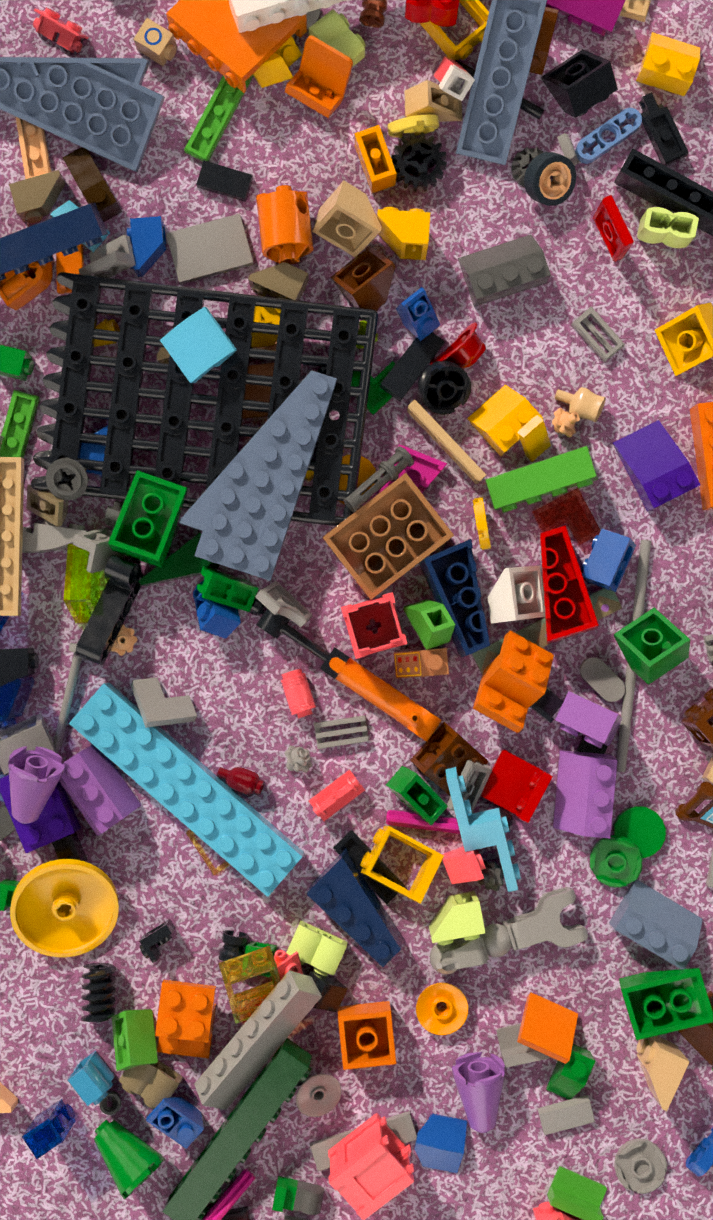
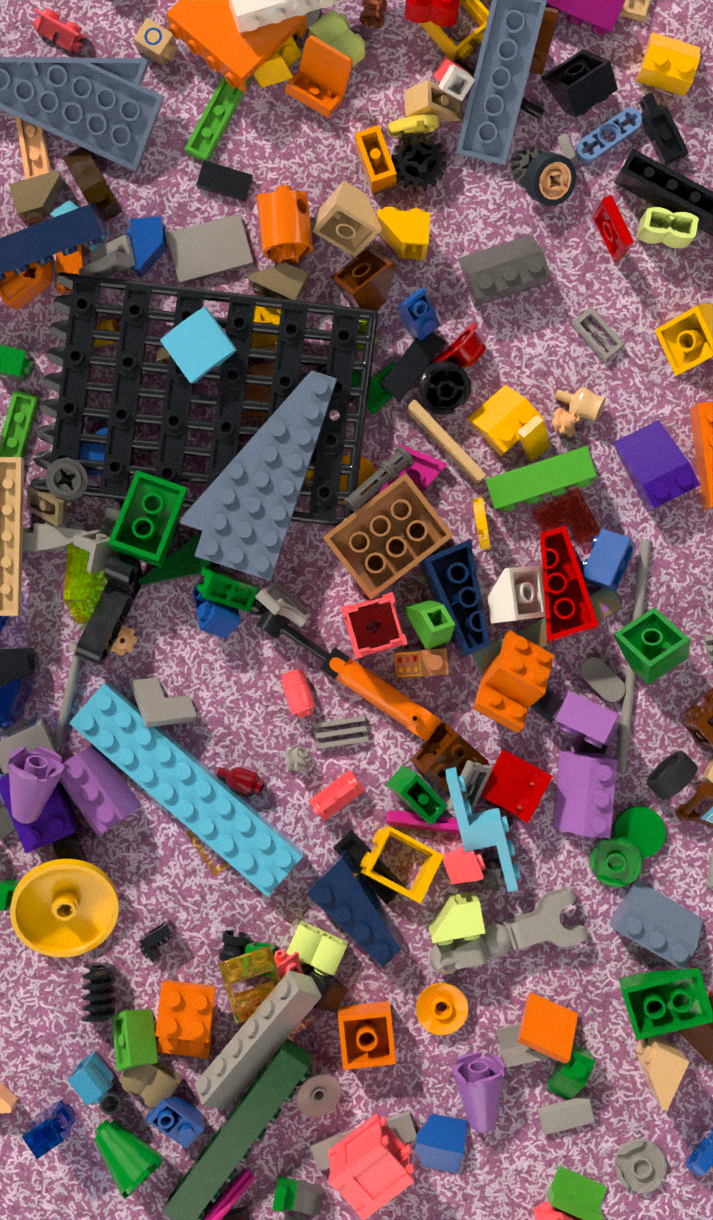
none -> black tyre [646,751,698,800]

